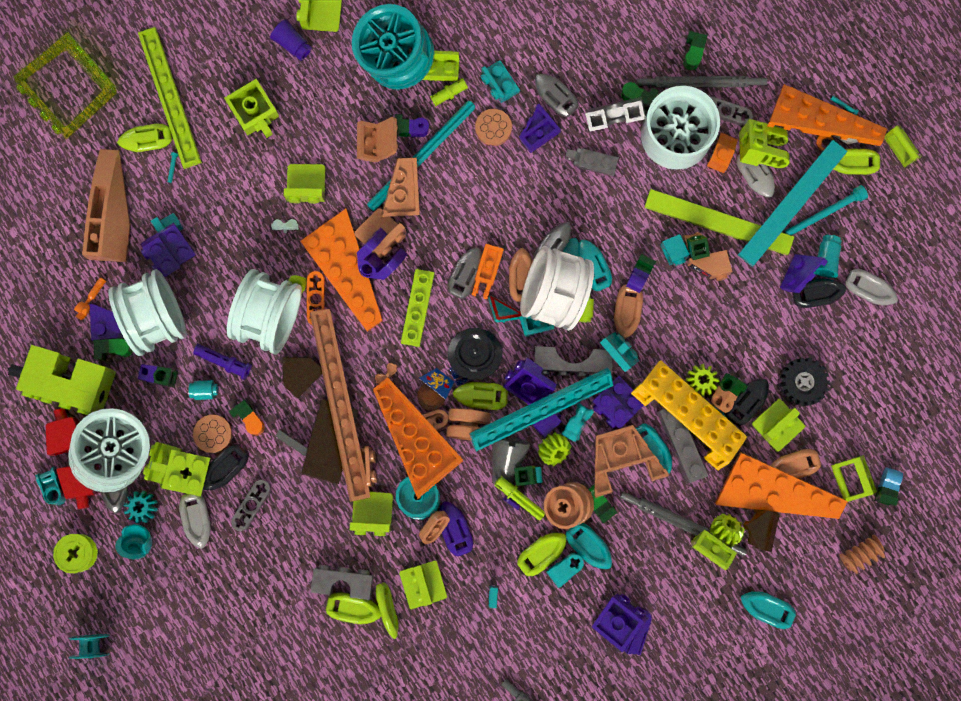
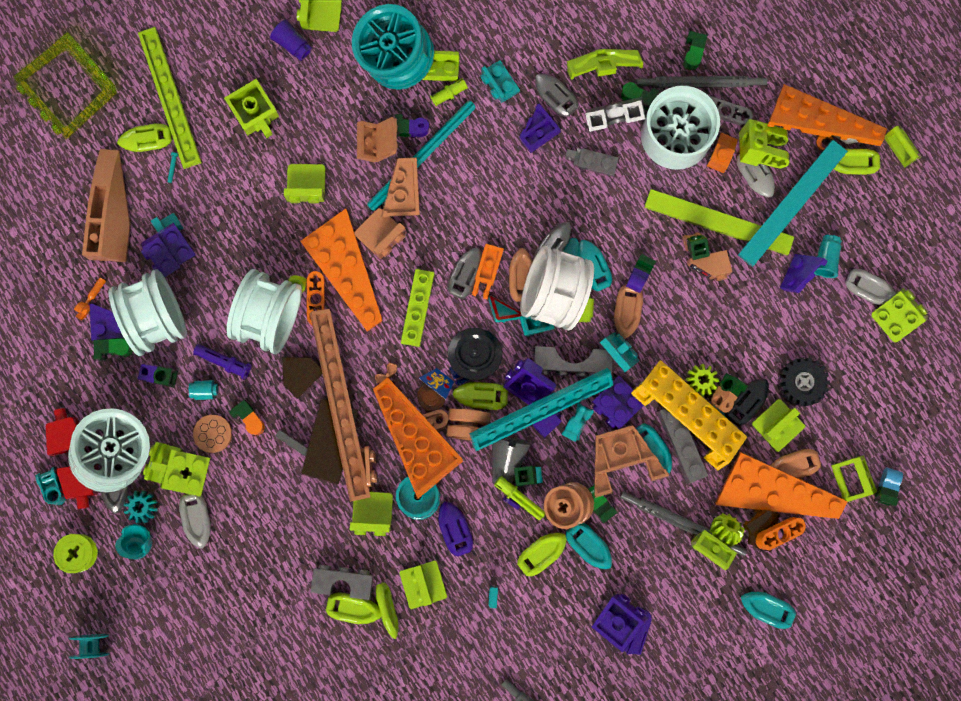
lime piece [7,345,116,415] -> none
black piece [203,444,248,491] -> none
flat silver beam [231,480,271,531] -> none
light aqua piece [271,219,299,233] -> none
dark purple piece [357,227,408,280] -> none
nougat plate [419,511,450,544] -> none
nougat tile [475,109,512,146] -> none
lime gear [538,432,572,466] -> none
teal piece [546,553,584,588] -> none
teal brick [660,234,690,266] -> none
teal piece [785,185,868,236] -> none
black piece [792,279,847,308] -> none
teal piece [830,96,859,115] -> none
nougat piece [840,535,885,574] -> none
none -> lime plate [567,48,644,80]
none -> orange beam [756,517,806,550]
none -> lime bracket [872,287,928,342]

